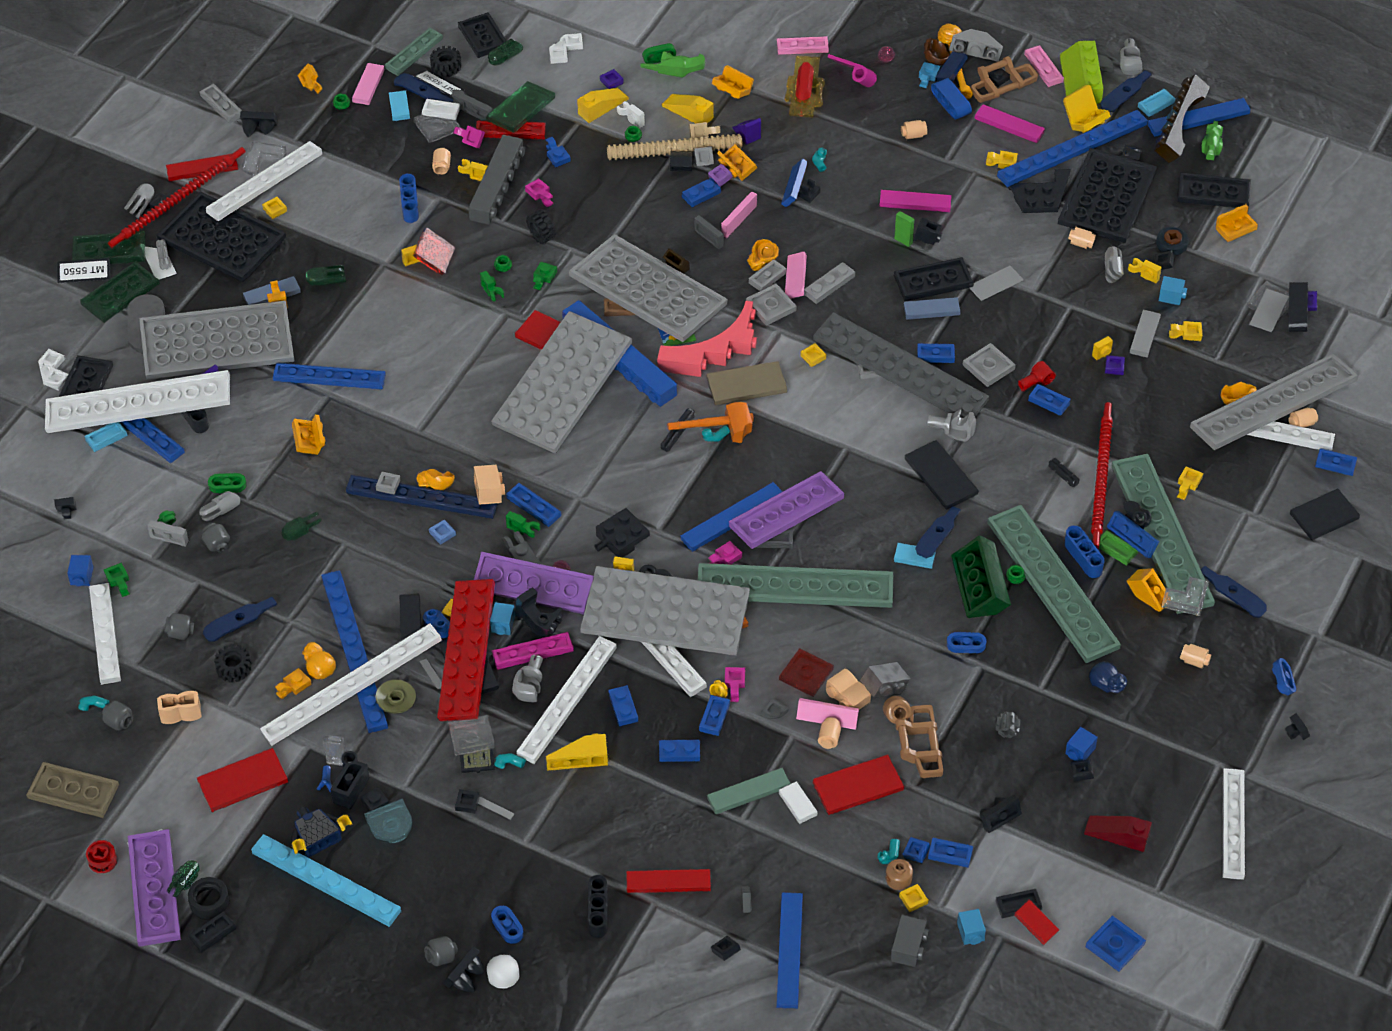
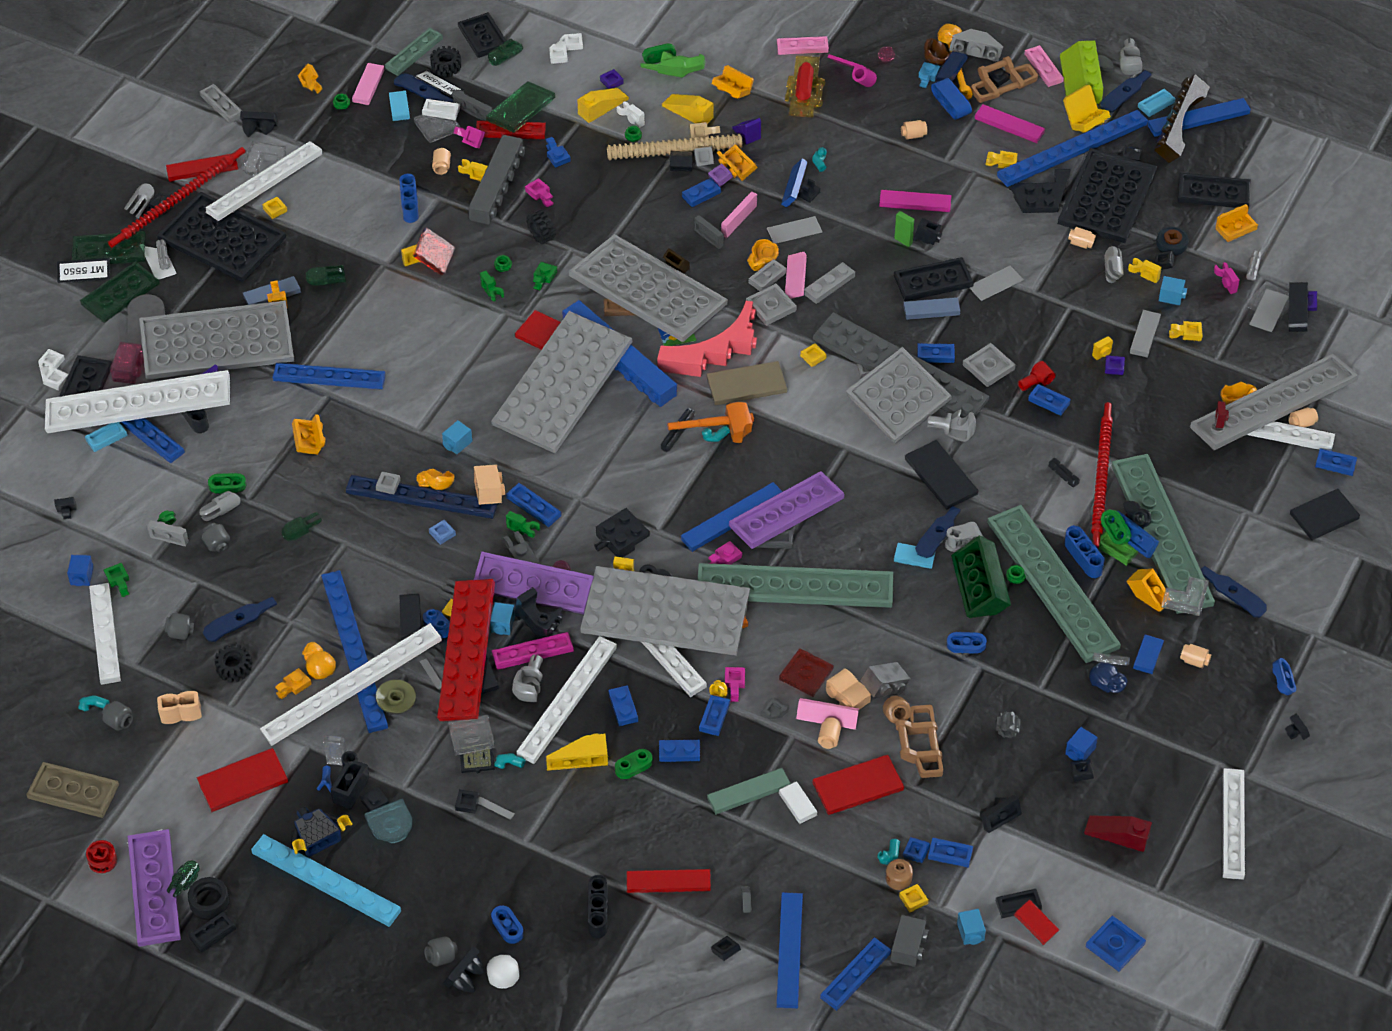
yellow plate [1177,467,1204,500] -> none
bright green animal [1202,121,1223,160] -> none
none -> clear pink brick [110,342,144,384]
none -> dark azure brick [442,420,472,454]
none -> green plate [615,749,653,779]
none -> light grey sticker [767,216,822,244]
none -> blue plate [820,937,891,1011]
none -> light grey plate [846,347,952,443]
none -> light grey piece [945,522,983,552]
none -> clear tile [1092,652,1130,665]
none -> green plate [1101,510,1131,545]
none -> blue tile [1133,635,1164,674]
none -> dark pink plate [1214,262,1239,294]
none -> dark red plate [1215,401,1229,429]
none -> light grey axle [1246,250,1261,281]

